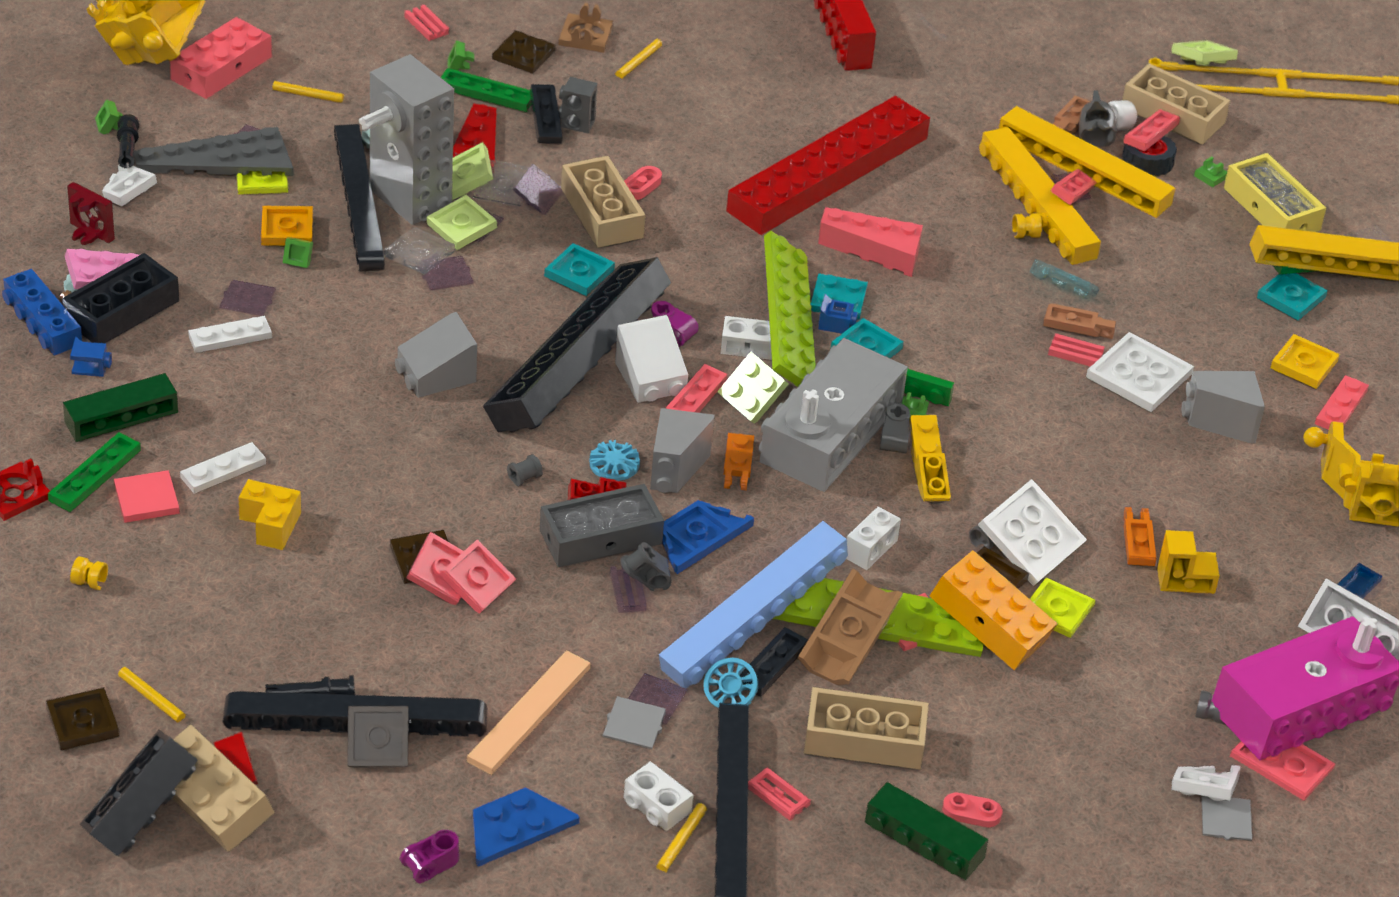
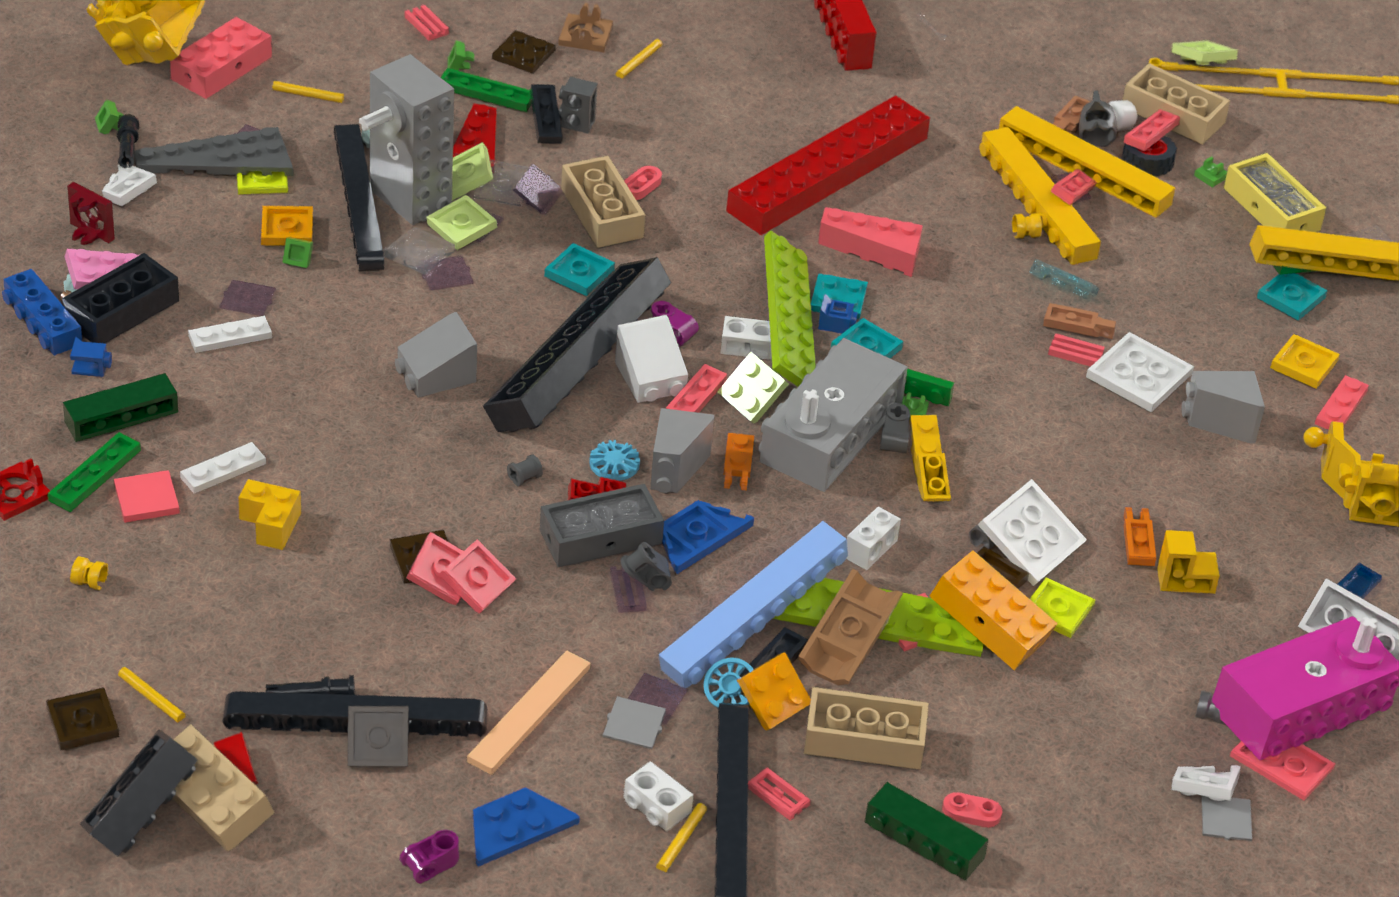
none -> light orange plate [737,652,811,730]

